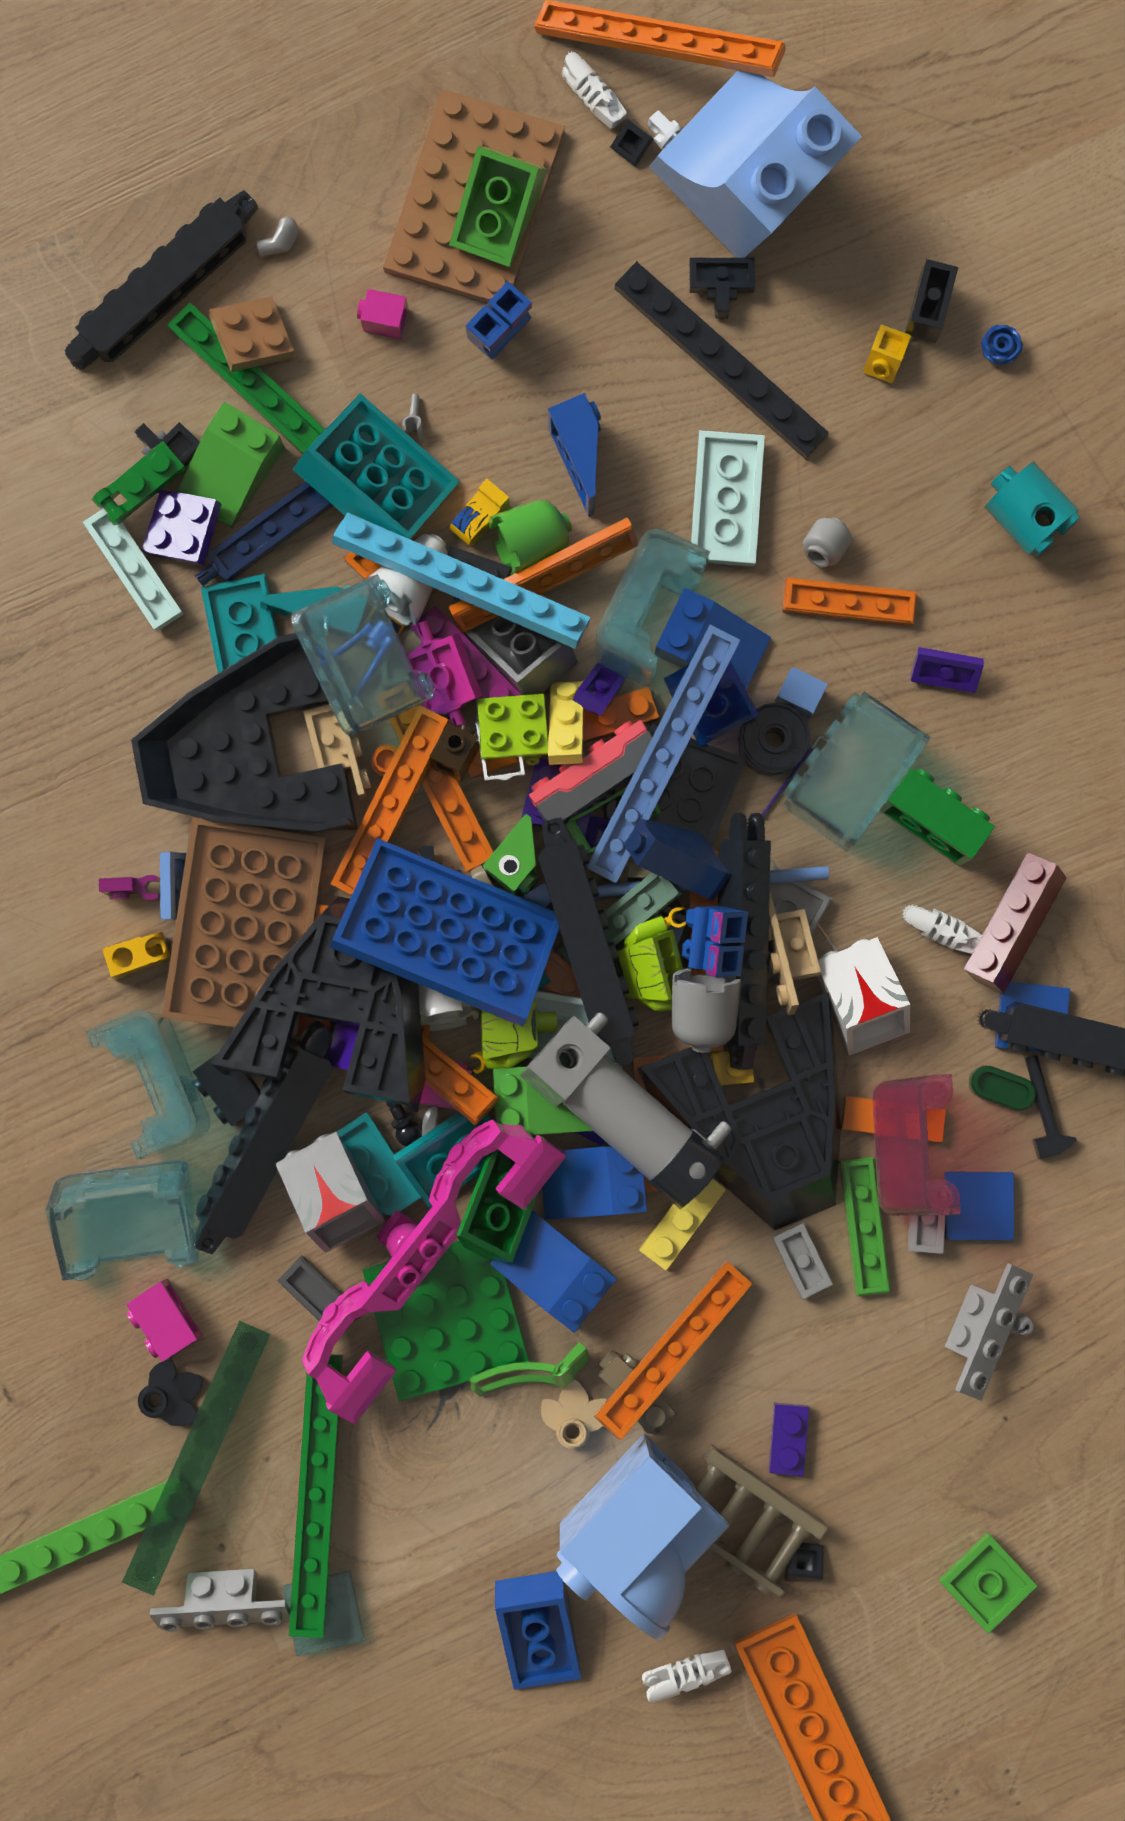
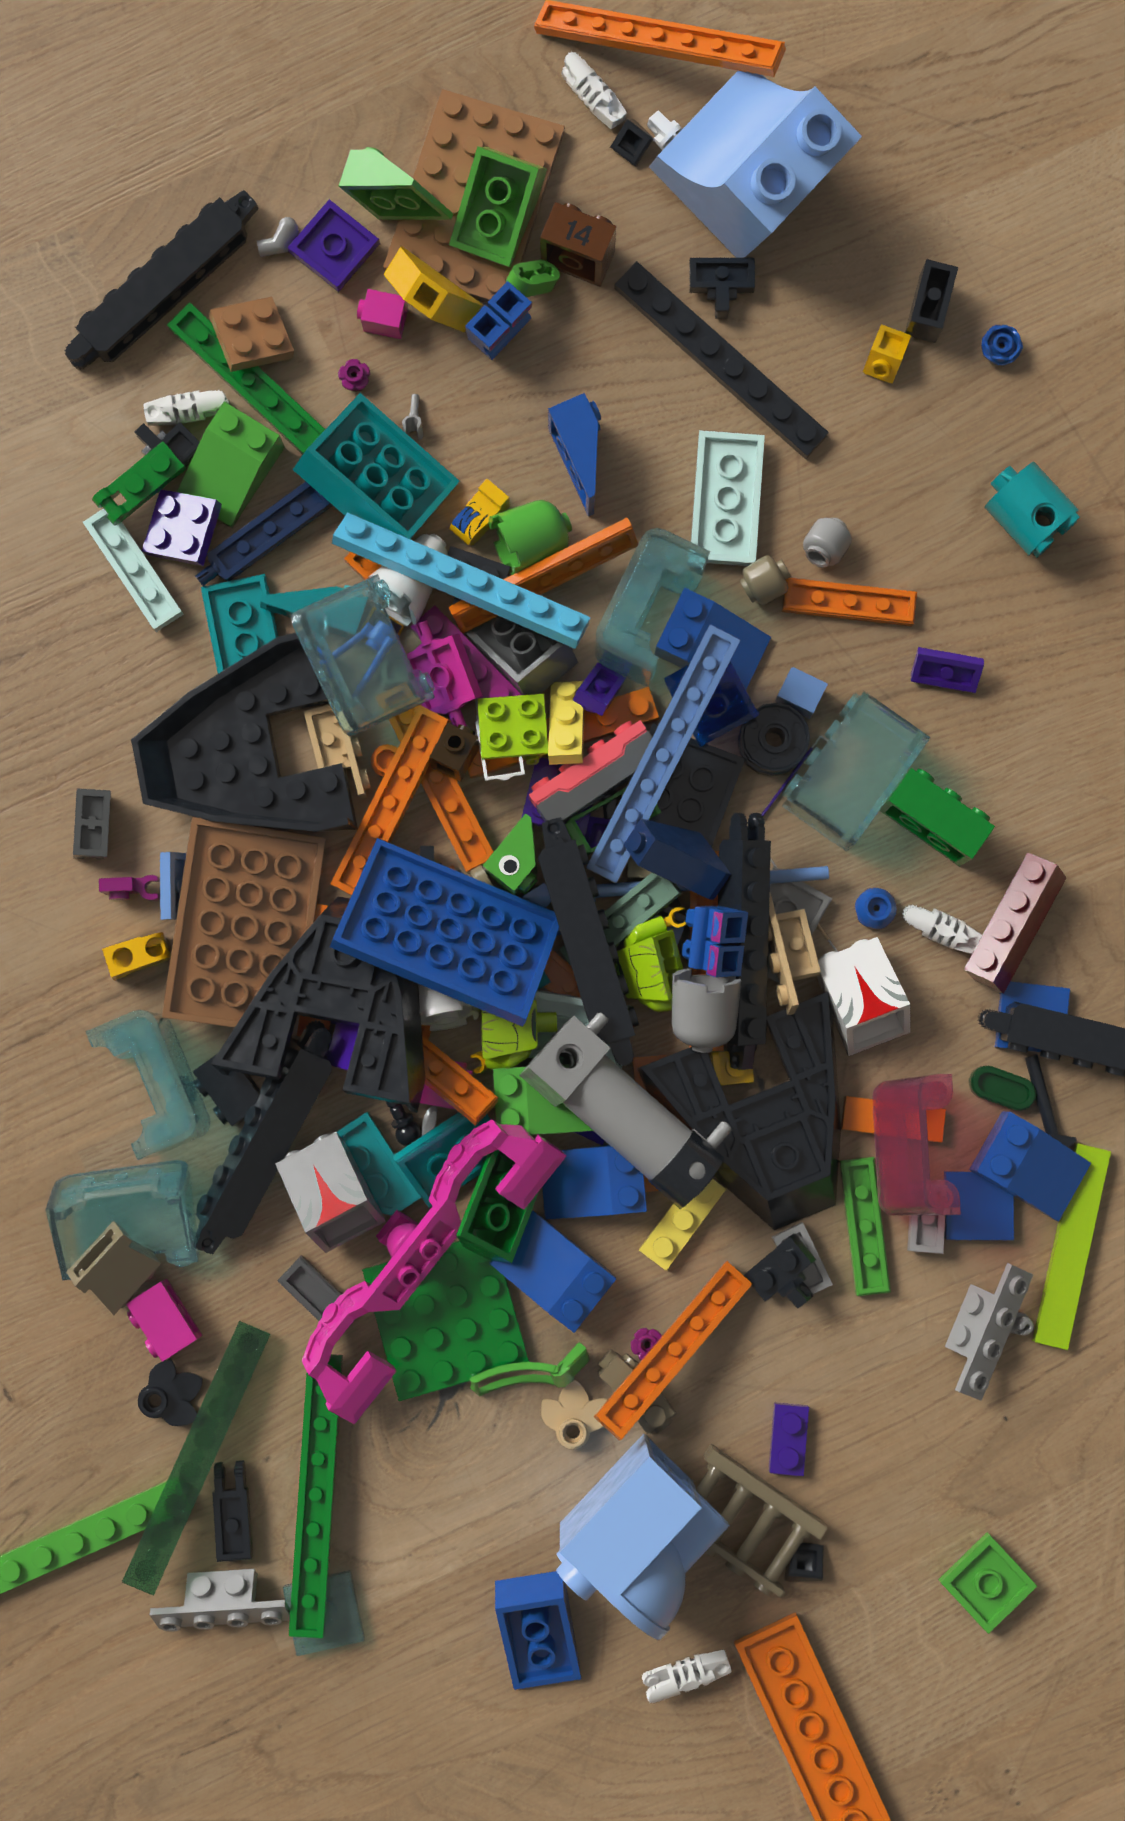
none -> dark tan hips [66,1221,161,1315]
none -> dark grey hinge [73,788,111,860]
none -> white hinge [144,390,230,426]
none -> black hinge [212,1460,253,1562]
none -> dark purple plate [288,199,380,292]
none -> magenta plate [338,359,370,391]
none -> bright green slope [339,147,453,220]
none -> yellow slope [384,246,483,332]
none -> bright green beam [506,260,560,297]
none -> reddish brown brick [540,202,616,287]
none -> magenta plate [631,1328,662,1360]
none -> dark tan head [740,555,791,605]
none -> black hinge [744,1233,816,1308]
none -> blue plate [855,888,897,929]
none -> blue slope [969,1112,1091,1222]
none -> lime tile [1032,1143,1111,1350]

